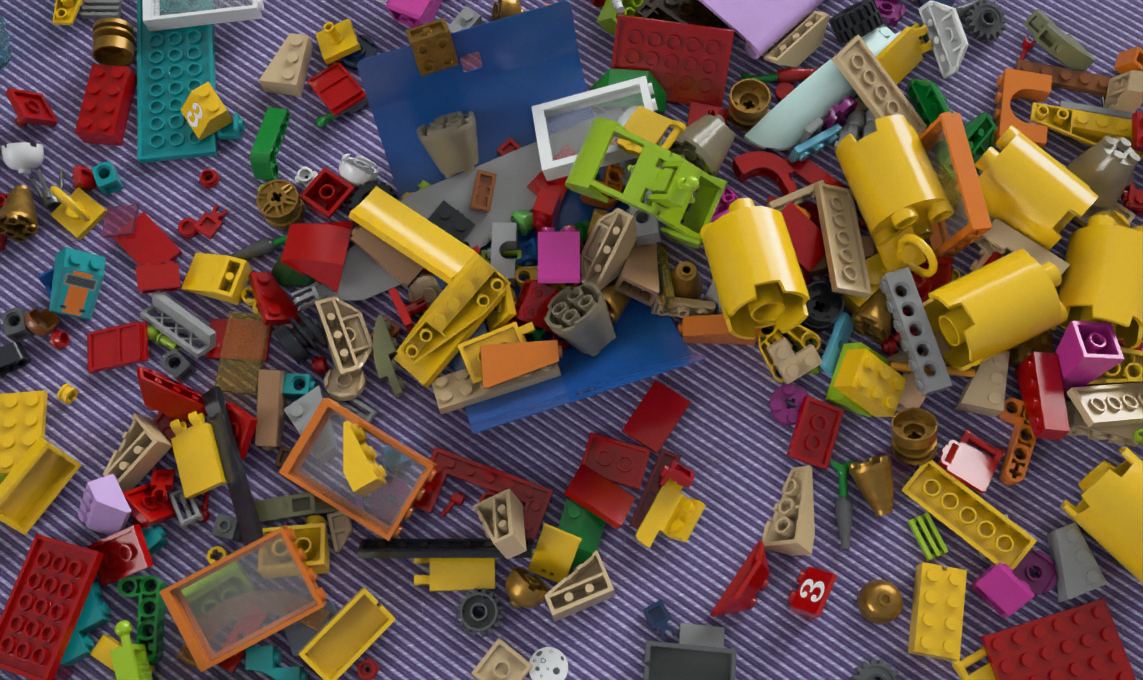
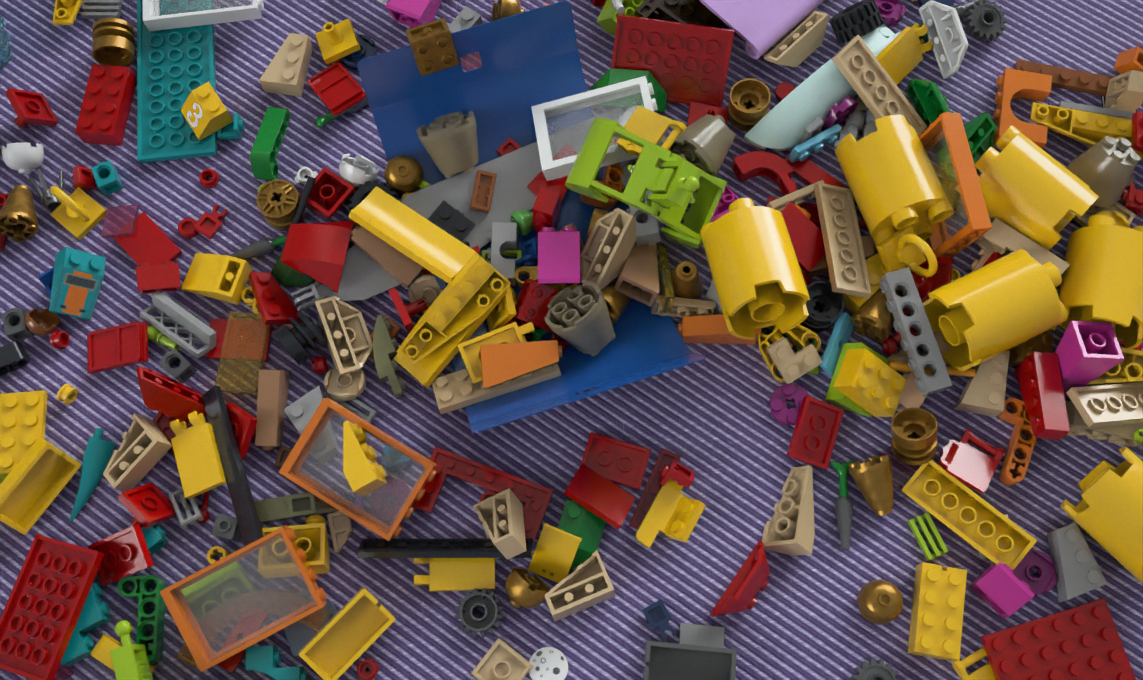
lavender slope [78,474,131,536] -> none
red plate [150,469,176,502] -> none
teal brick [283,373,317,399] -> none
red hand [440,492,466,518] -> none
green plant [575,219,590,243] -> none
red tile [622,380,691,454] -> none
red piece [741,68,819,83] -> none
red slope [787,566,838,620] -> none
red hand [1019,35,1036,60] -> none
olive slope [1023,9,1096,72] -> none
none -> teal piece [69,428,116,522]
none -> black bar [281,176,316,252]
none -> pearl gold cylinder [384,154,424,195]

